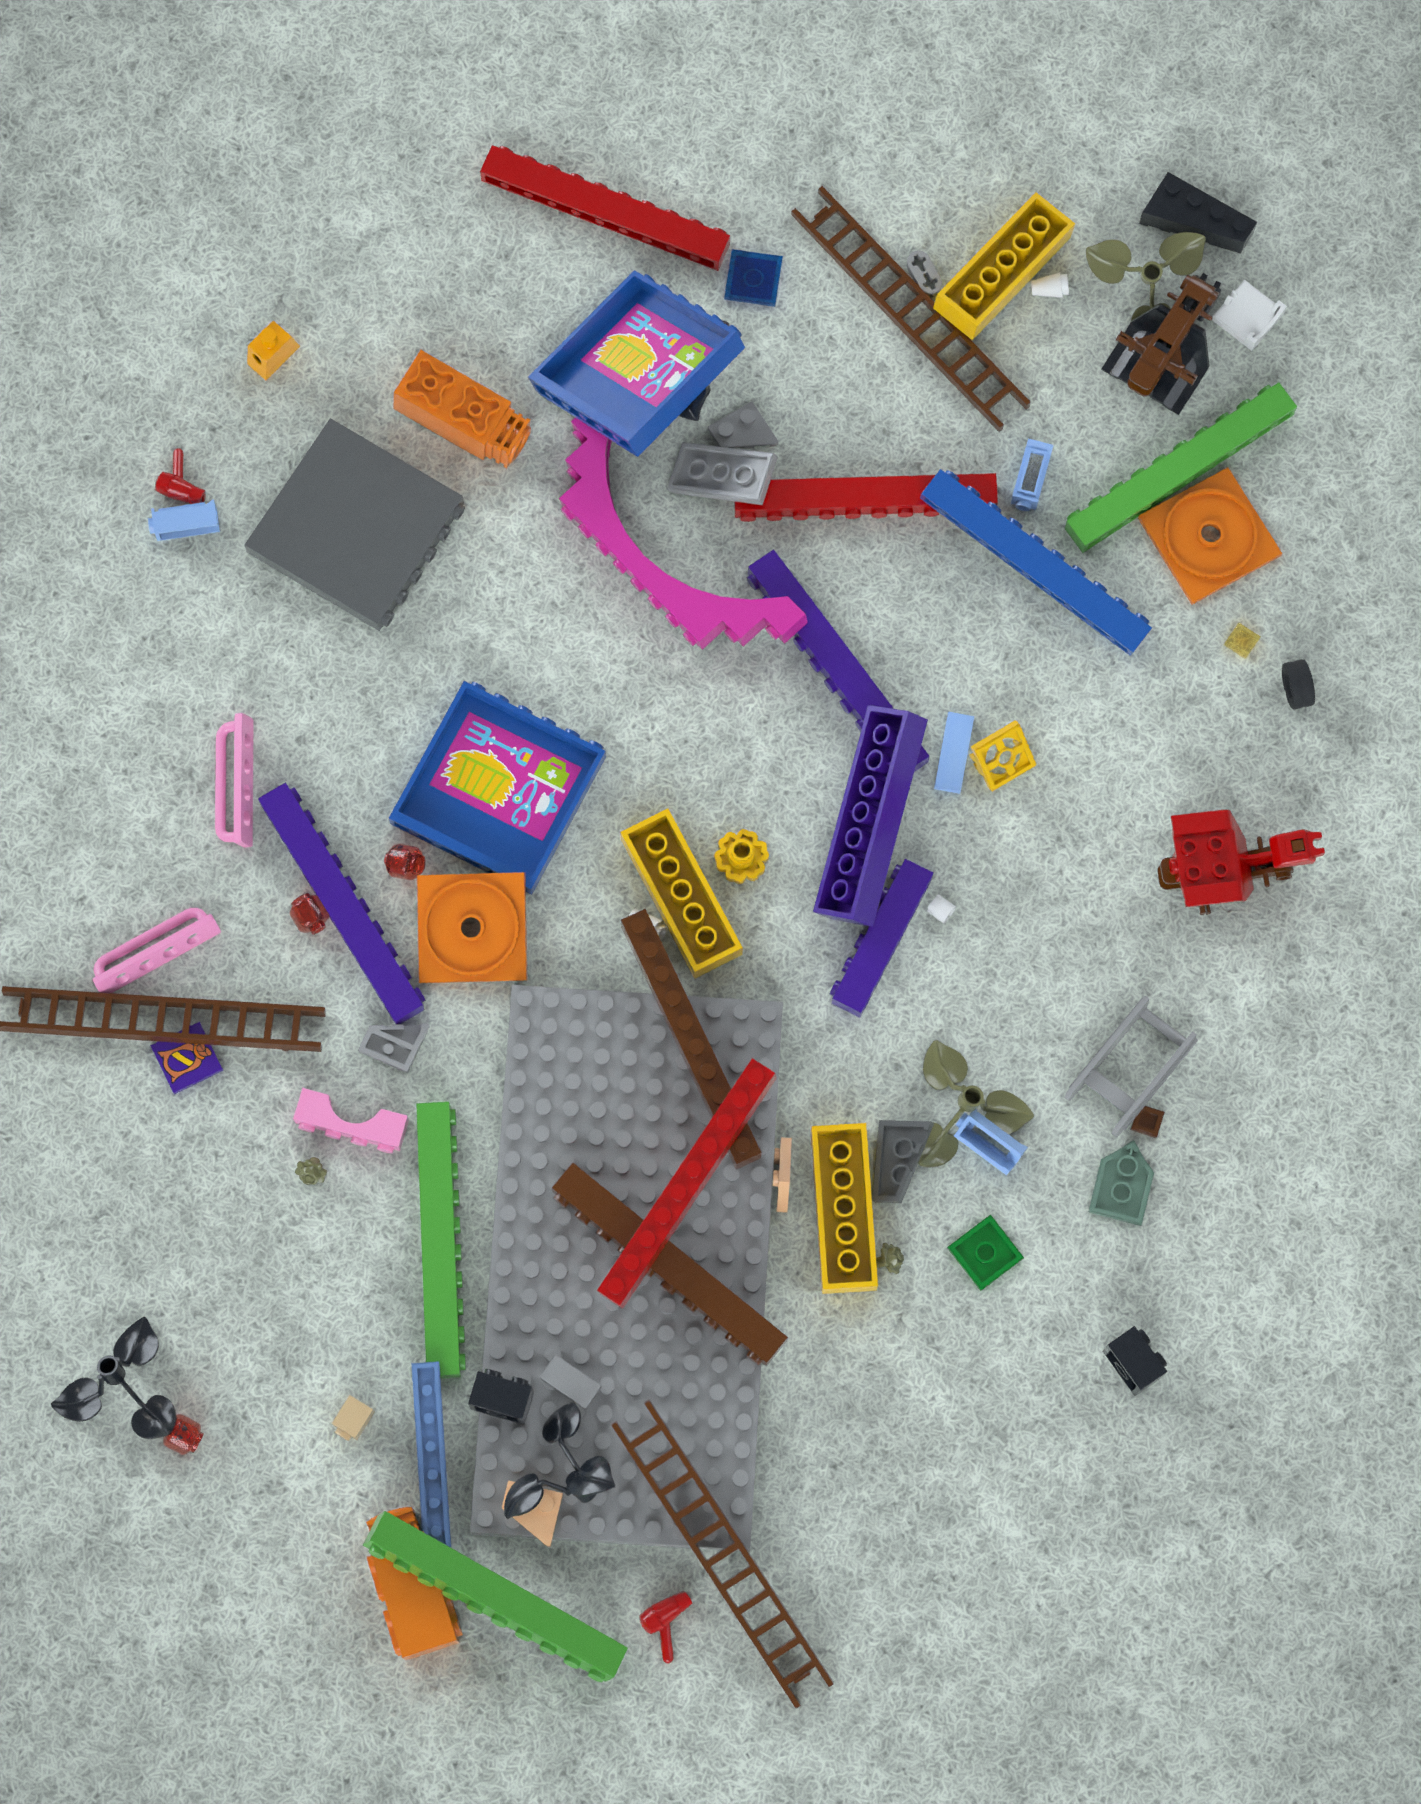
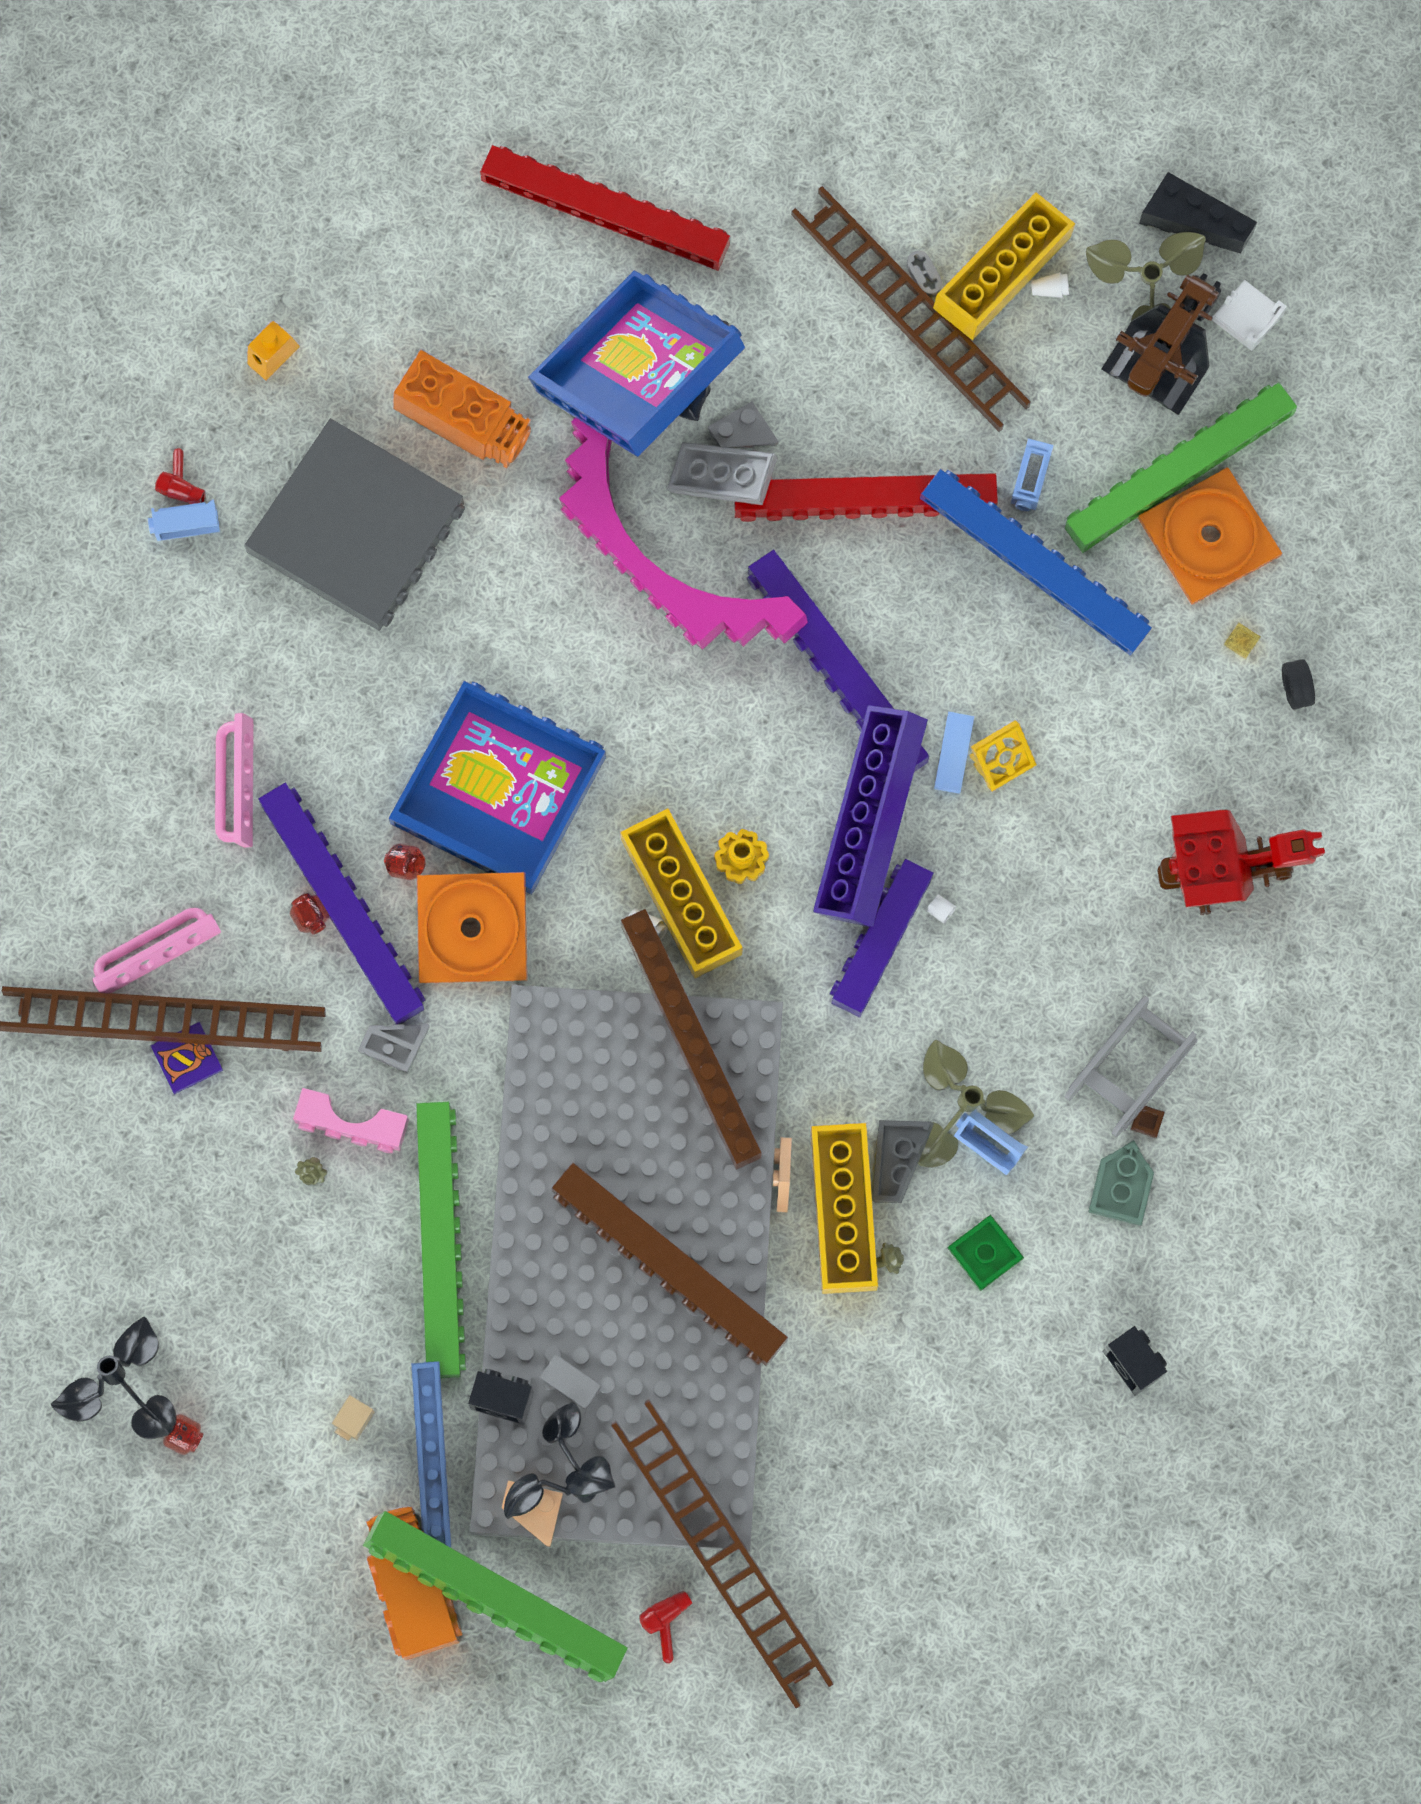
red brick [597,1058,777,1309] -> none
clear blue tile [724,249,783,307] -> none

